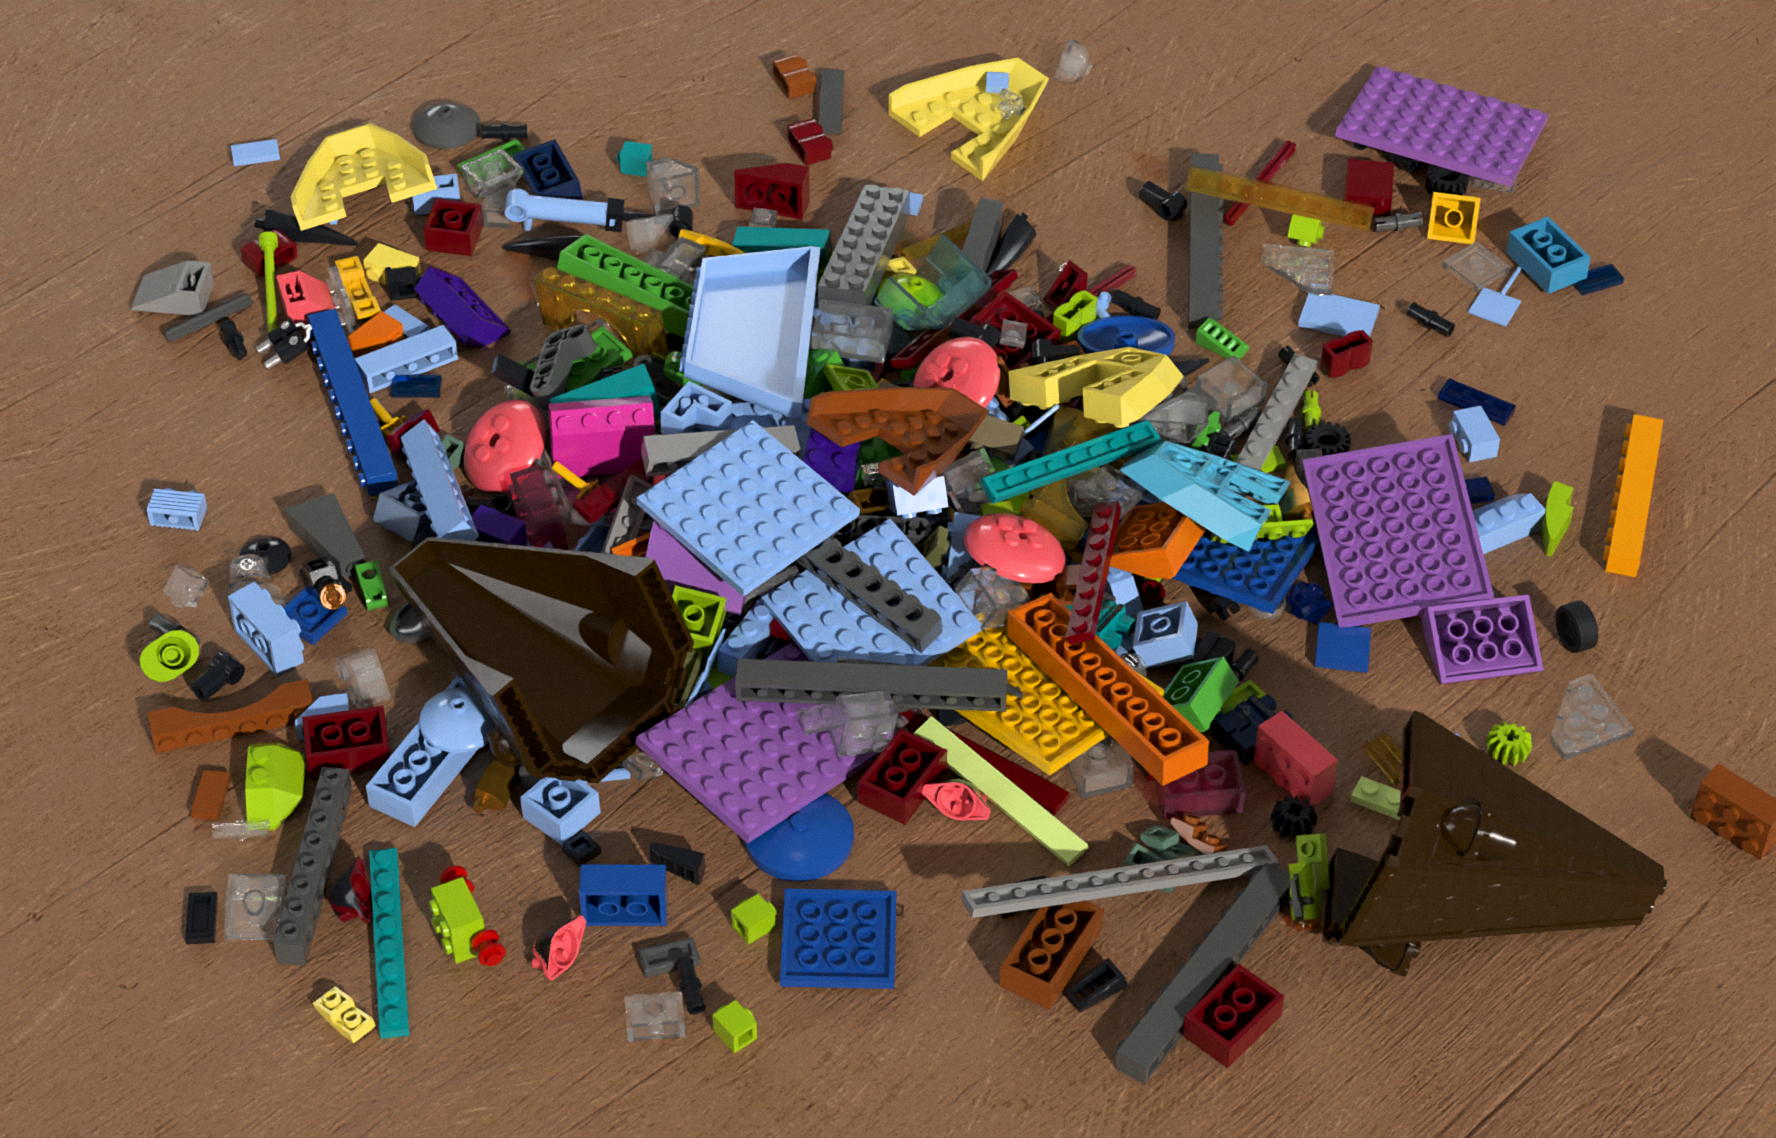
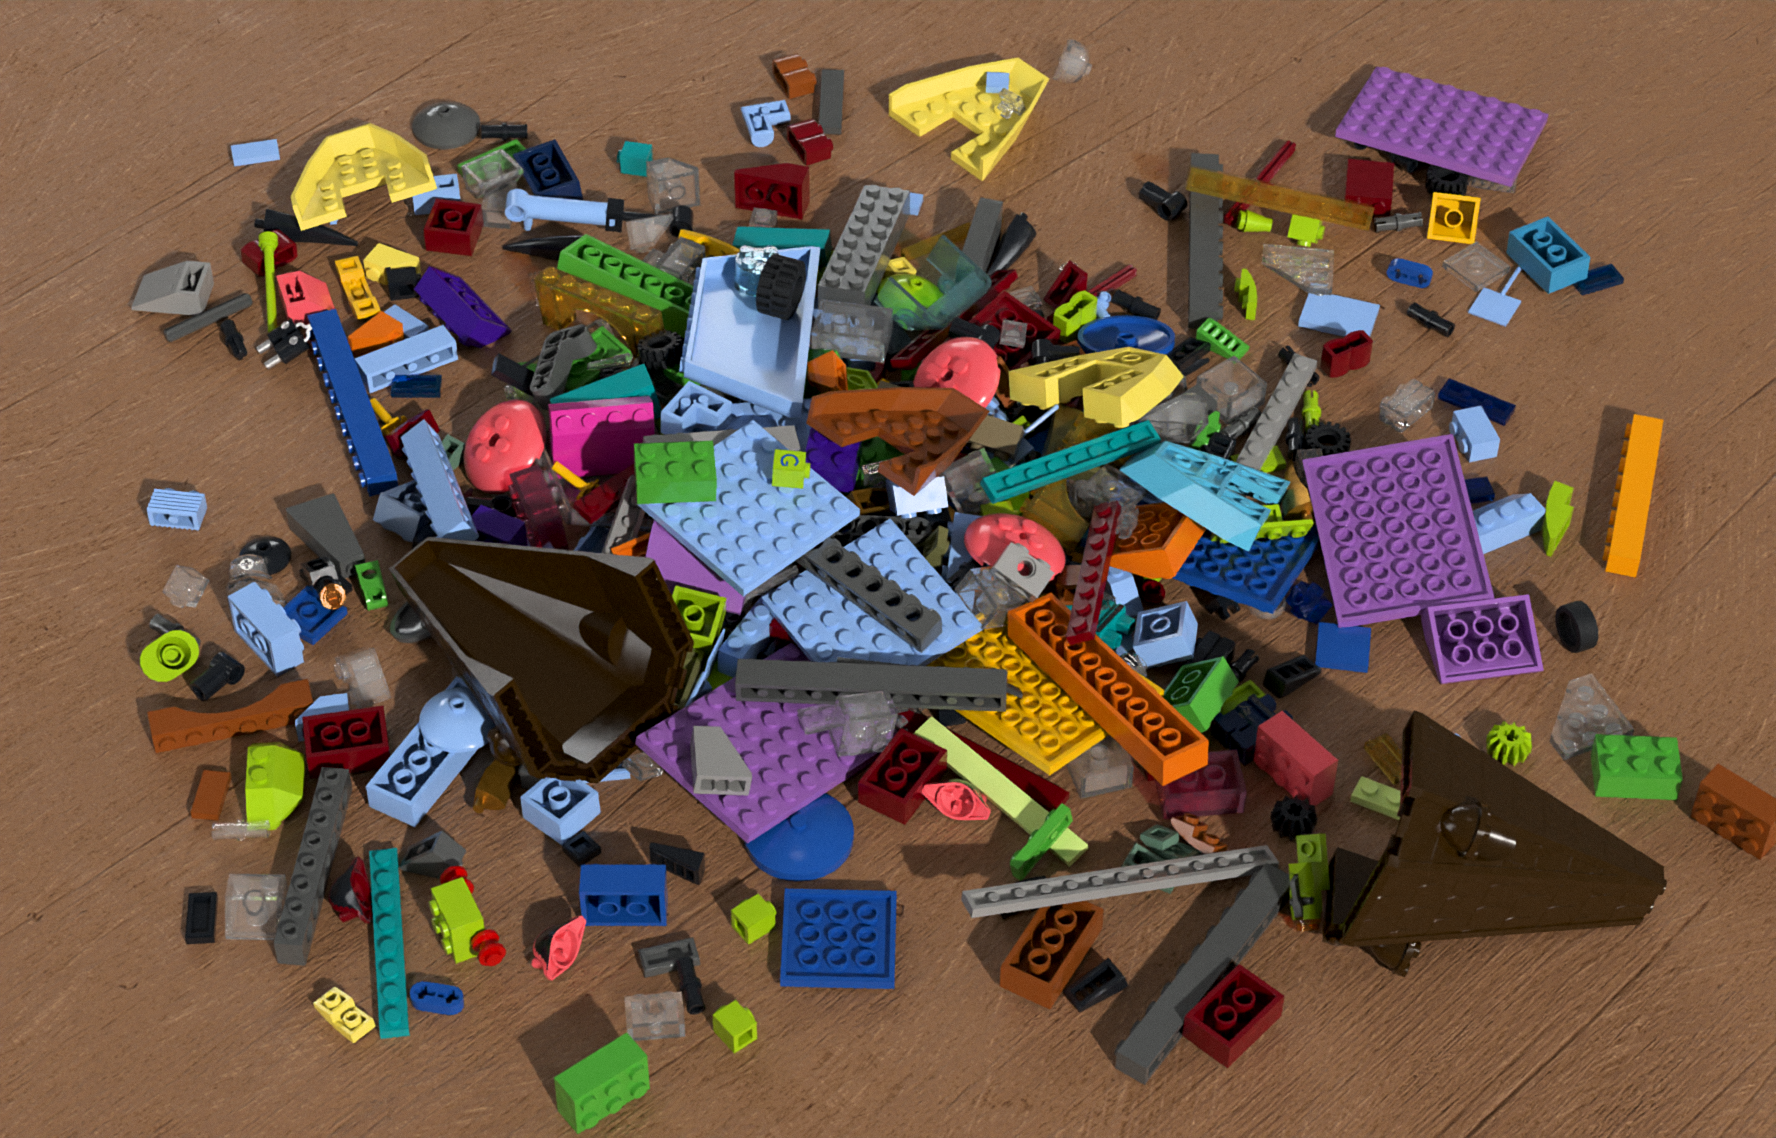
clear plate [326,266,358,333] -> none
none -> dark grey slope [399,831,466,879]
none -> blue beam [410,982,464,1015]
none -> bright green brick [554,1032,650,1134]
none -> clear piece [587,353,633,371]
none -> bright green brick [634,441,717,504]
none -> black tyre [637,331,683,371]
none -> light grey slope [690,726,752,796]
none -> clear light blue brick [734,245,780,296]
none -> light blue brick [741,100,791,147]
none -> black tyre [756,254,806,320]
none -> lime brick [772,449,811,489]
none -> orange slope [806,350,848,394]
none -> light grey brick [989,542,1054,602]
none -> bright green plate [1010,803,1073,881]
none -> clear pin [1115,503,1139,539]
none -> black tile [1165,337,1211,372]
none -> lime slope [1234,269,1257,320]
none -> lime cone [1237,209,1272,232]
none -> black slope [1263,655,1322,699]
none -> clear brick [1379,378,1435,433]
none -> blue beam [1387,258,1433,288]
none -> bright green brick [1590,734,1683,800]

